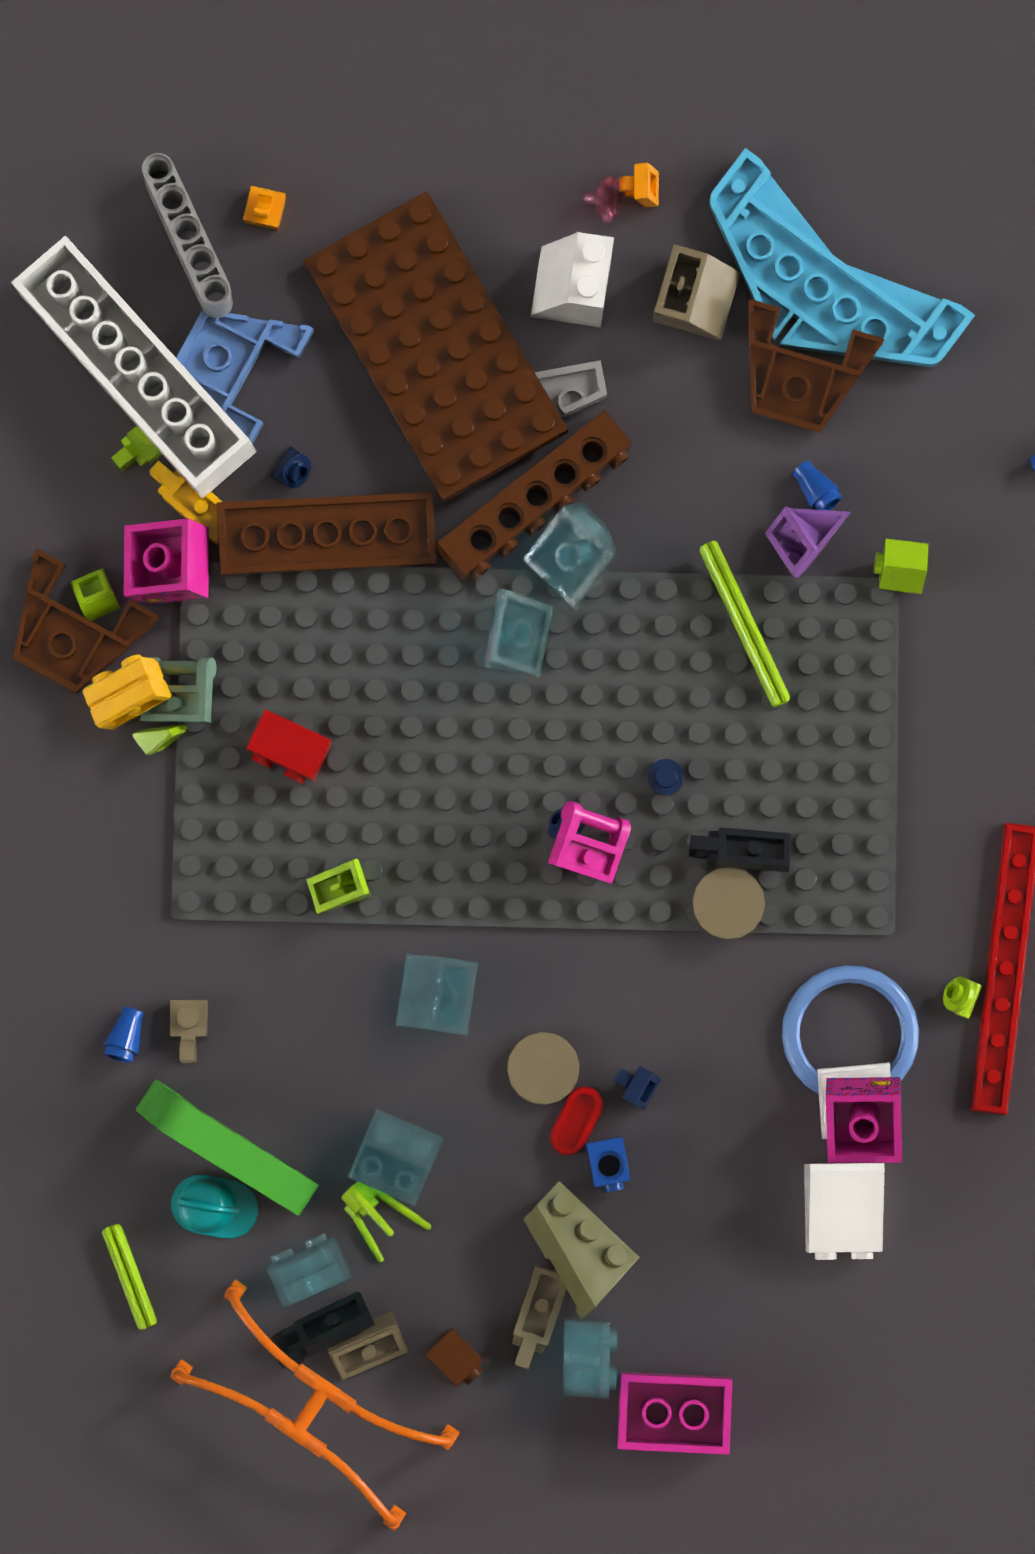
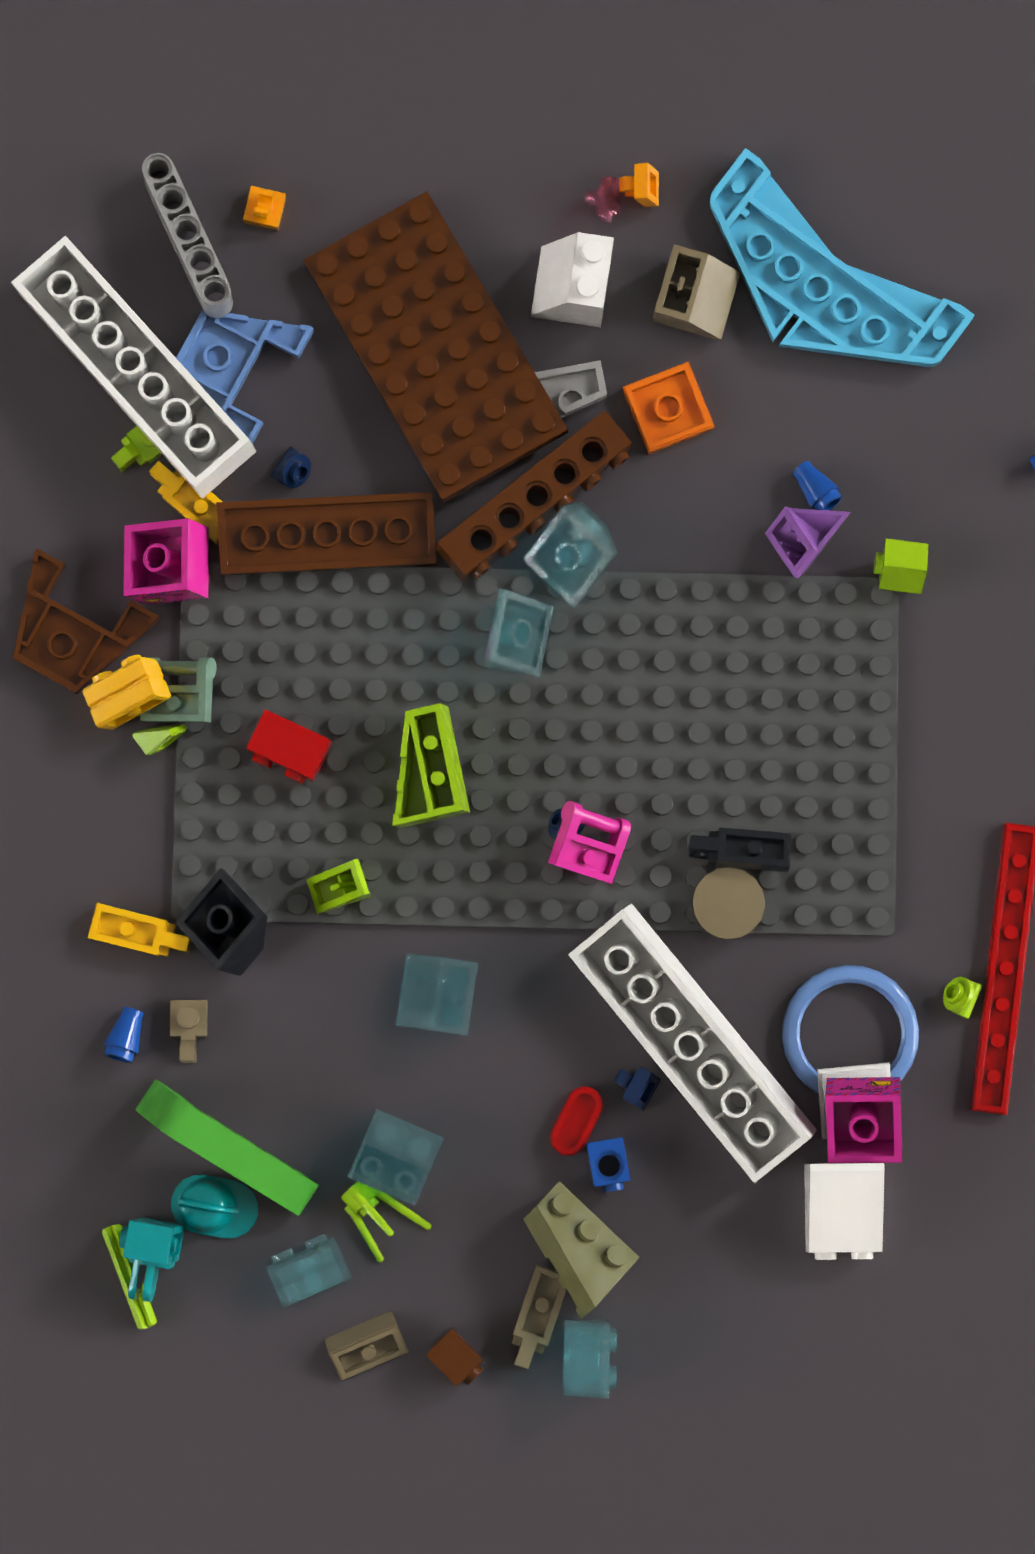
lime slope [70,568,120,621] -> none
orange bar [169,1279,460,1531] -> none
black hinge [271,1291,375,1369] -> none
dark tan tile [507,1032,580,1105] -> none
dark pink brick [617,1371,733,1455] -> none
dark blue plate [648,759,684,795] -> none
lime axle [699,541,790,707] -> none
reddish brown wing [748,299,884,433] -> none
none -> yellow hinge [87,903,192,957]
none -> teal brick [119,1217,185,1302]
none -> black slope [175,868,268,976]
none -> lime wedge [392,703,470,828]
none -> white brick [568,903,817,1183]
none -> orange tile [622,361,715,455]

